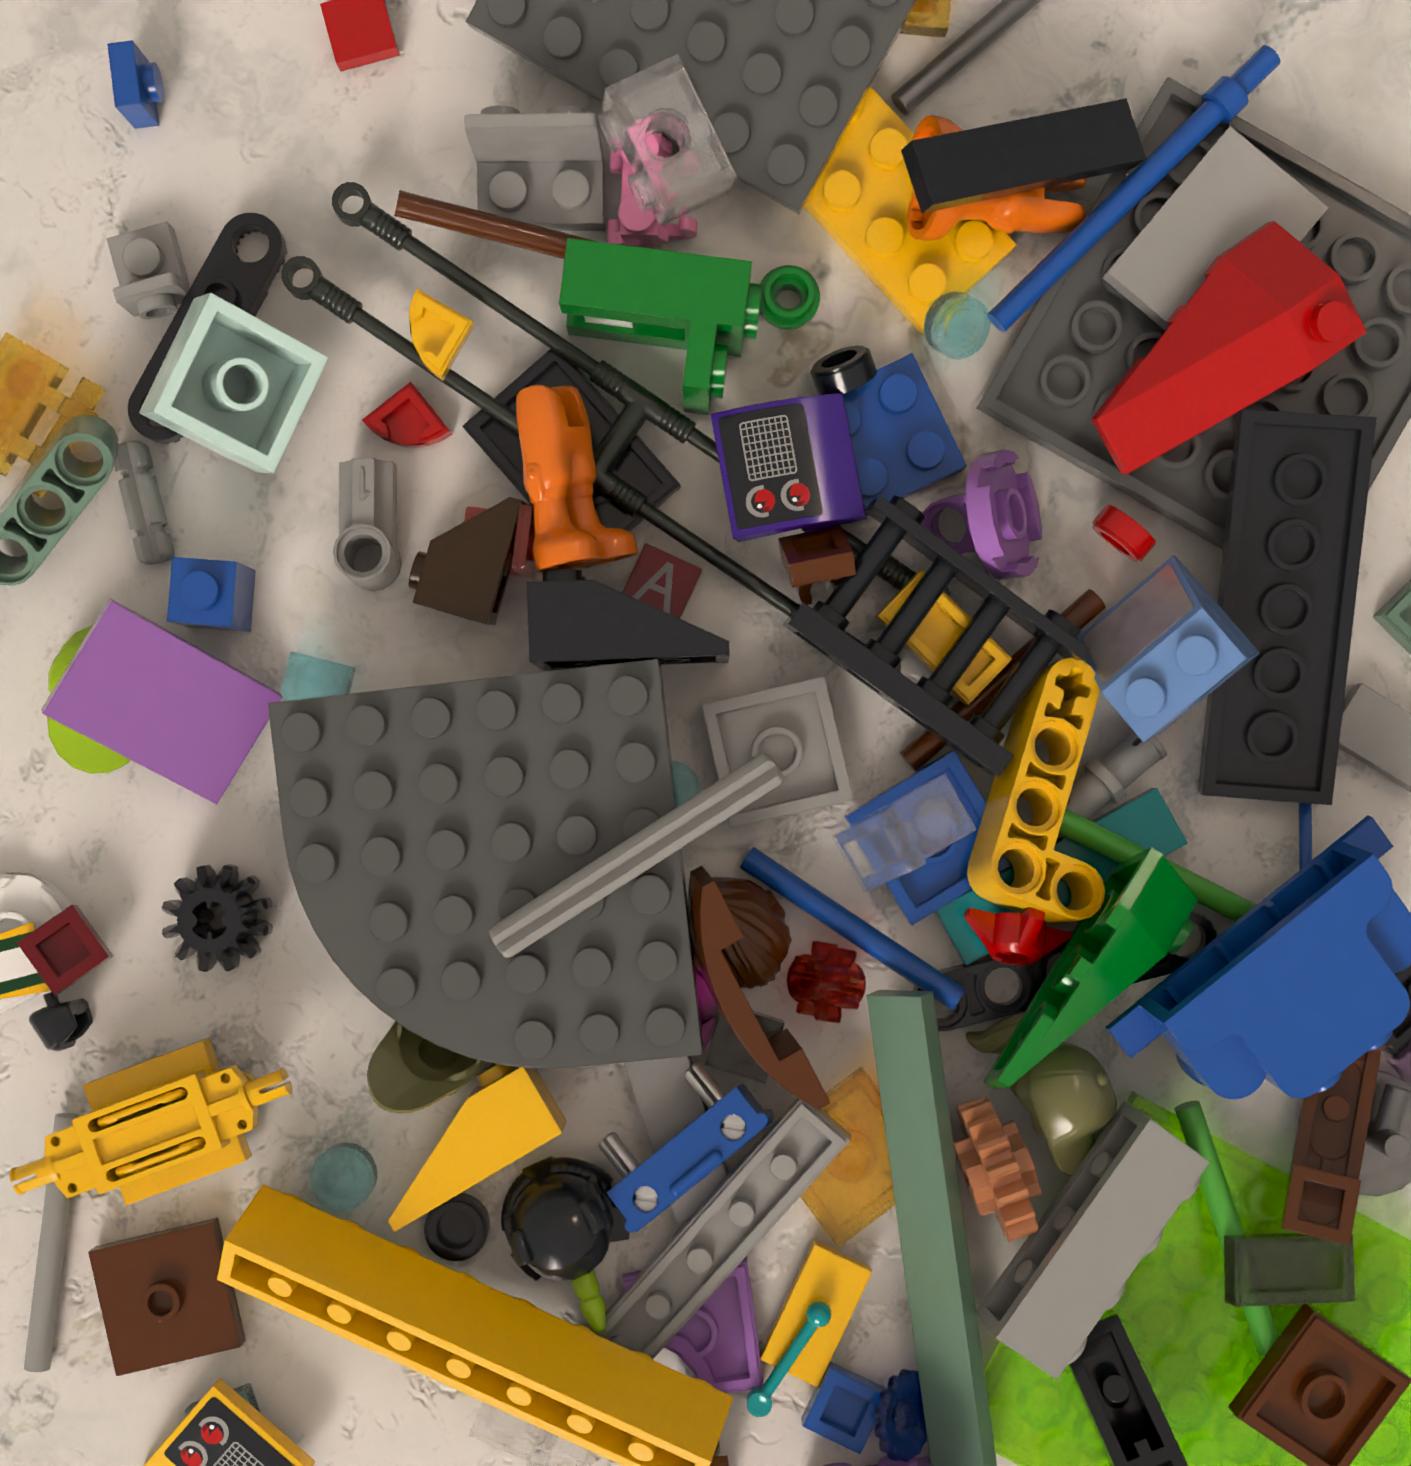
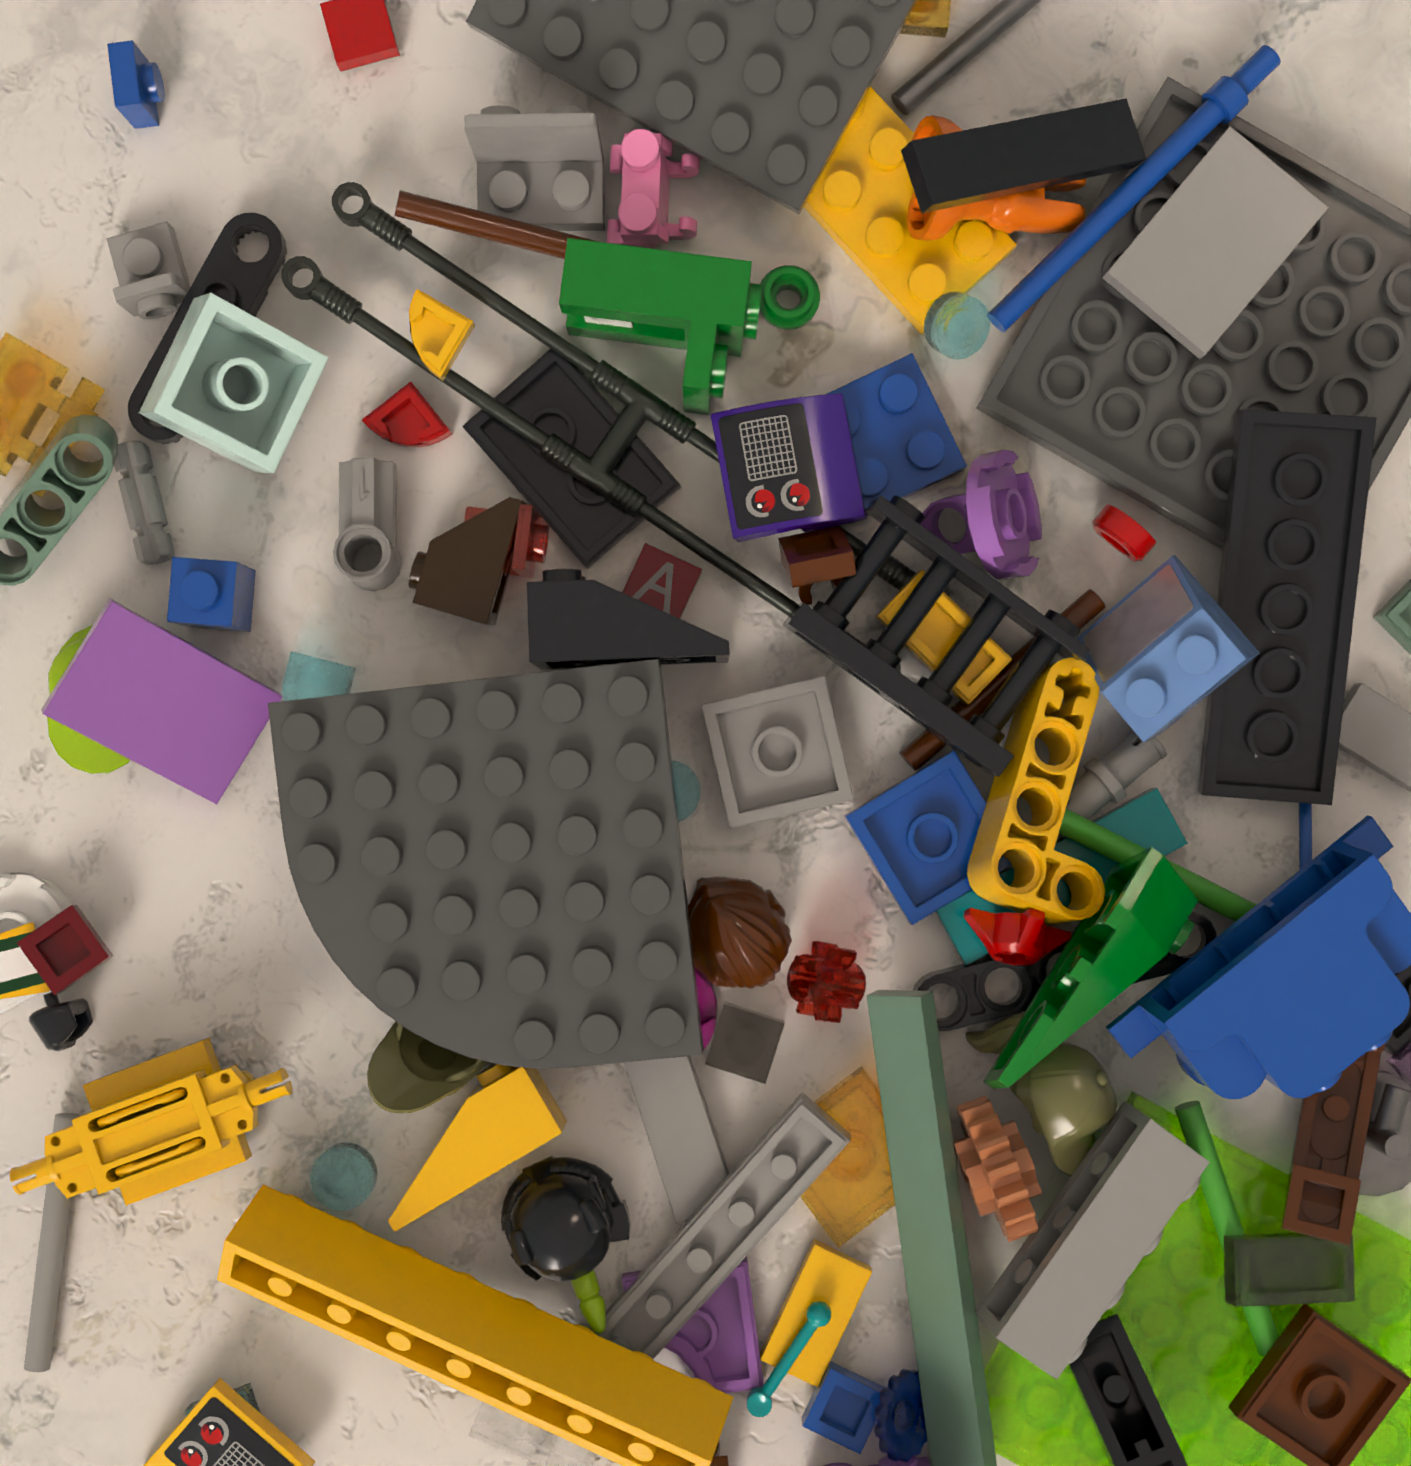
reddish brown plate [88,1218,246,1376] -> none
black gear [161,864,273,972] -> none
black tile [424,1193,490,1261] -> none
light grey axle [489,753,783,958] -> none
orange piece [516,384,638,573] -> none
clear brick [598,54,737,226] -> none
blue piece [598,1062,775,1232] -> none
reddish brown slope [688,865,831,1109] -> none
blue bar [740,847,966,1010] -> none
black tile [810,346,877,395] -> none
clear slope [831,773,977,892] -> none
red wedge [1091,221,1367,474] -> none

